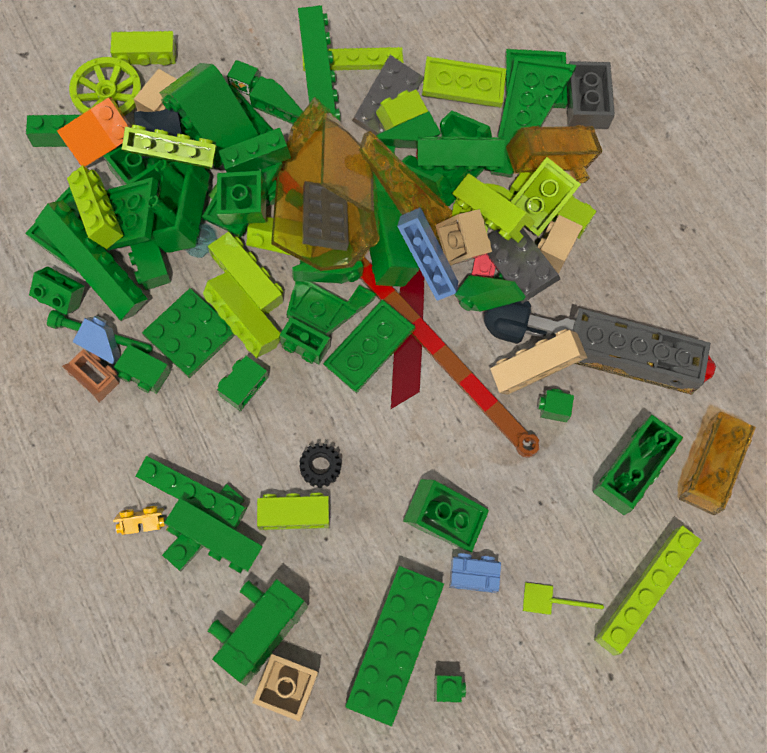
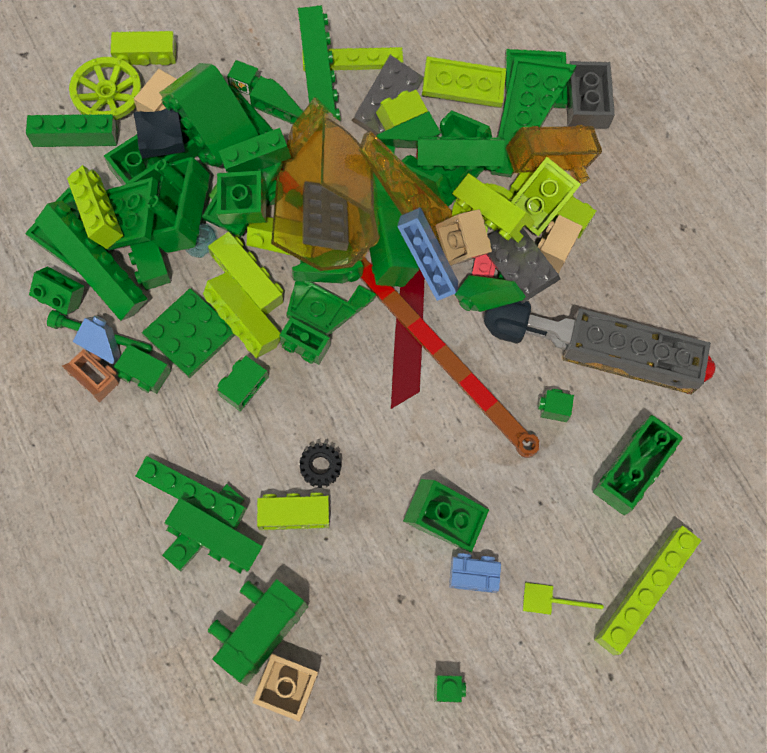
orange slope [57,96,132,166] -> none
yellow hinge [113,506,165,535] -> none
lime brick [122,125,217,169] -> none
green tile [323,299,416,394] -> none
green brick [345,566,444,727] -> none
tan brick [490,329,587,395] -> none
clear yellow piece [679,412,756,515] -> none

